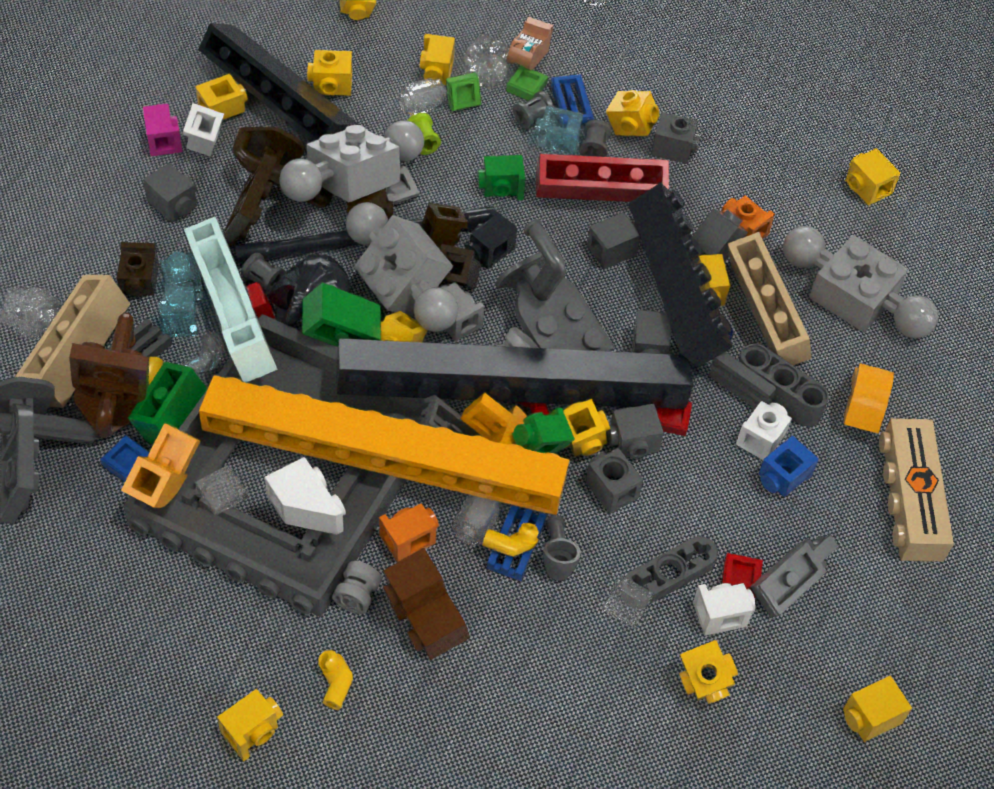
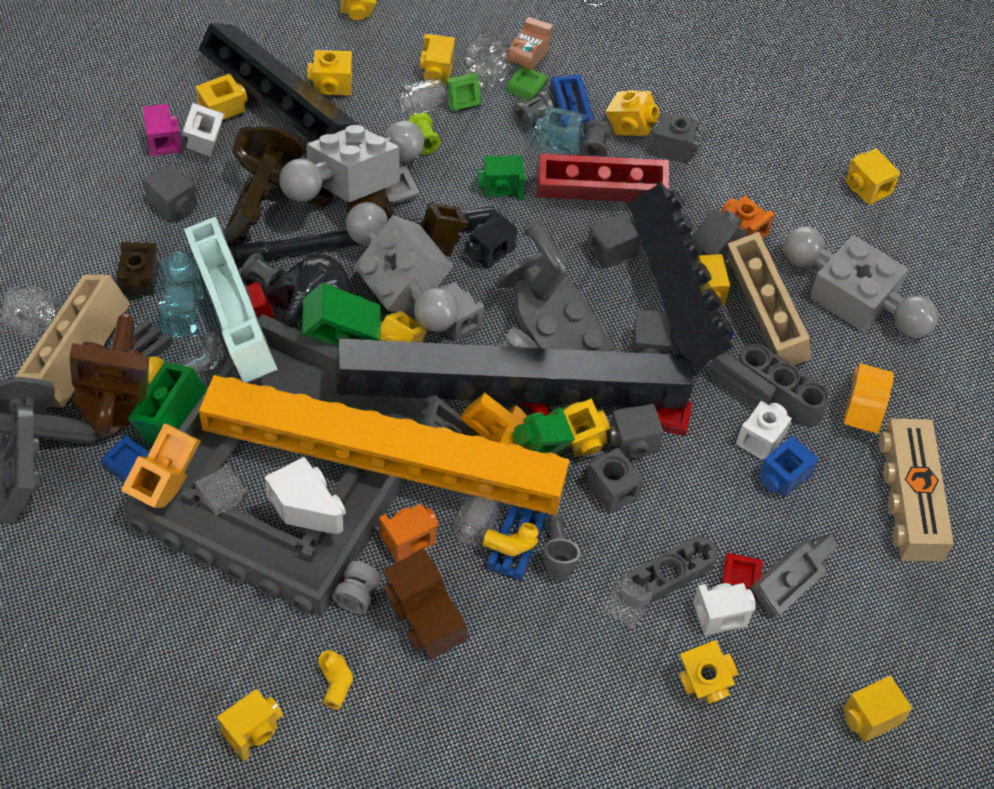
dark brown brick [440,244,482,289] -> none

